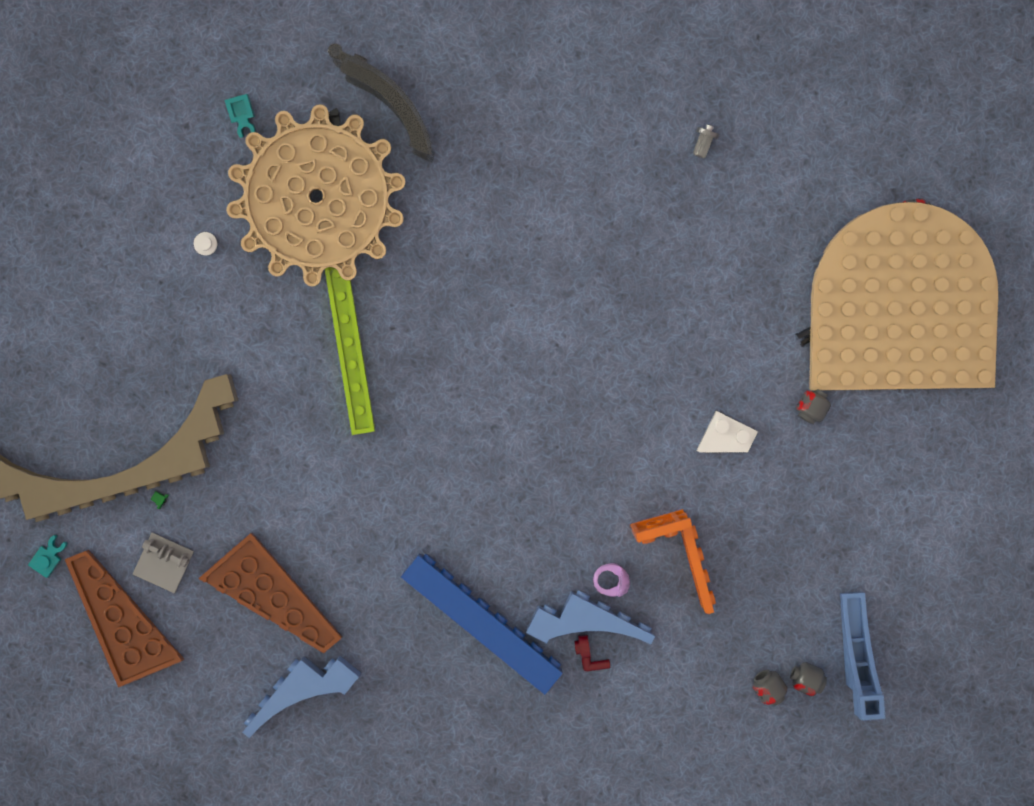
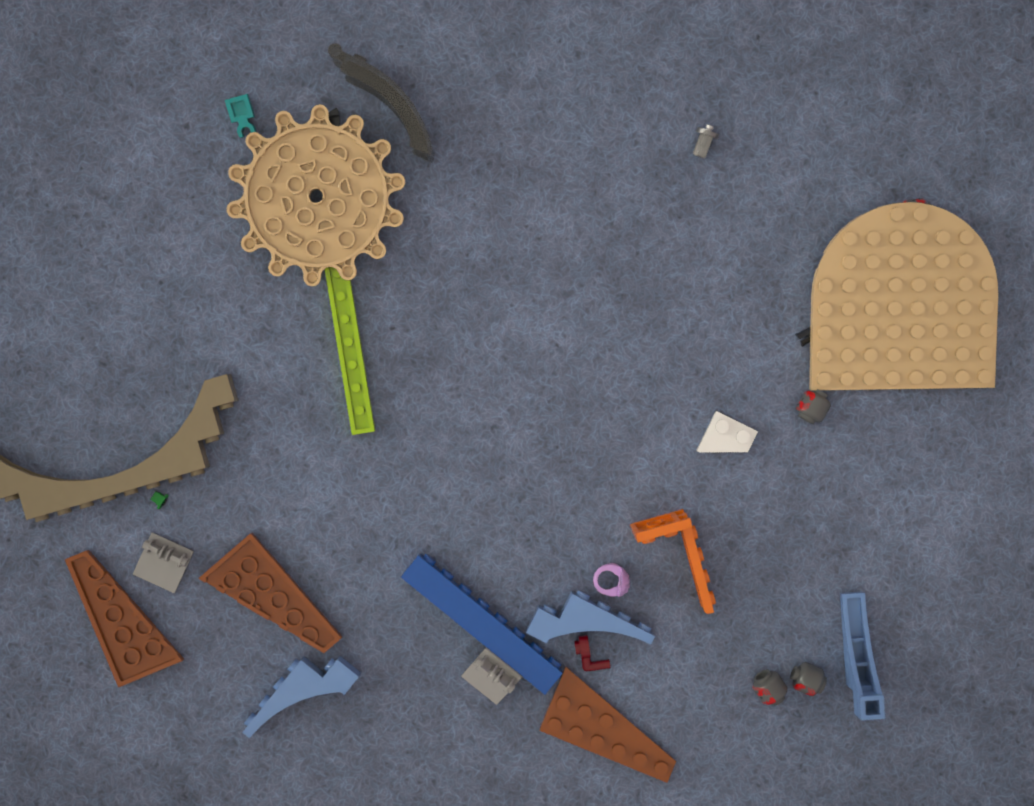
teal plate [28,535,68,578] -> none
white plate [194,232,218,256] -> none
none -> light grey hinge [461,648,523,705]
none -> dark orange wing [539,665,676,783]

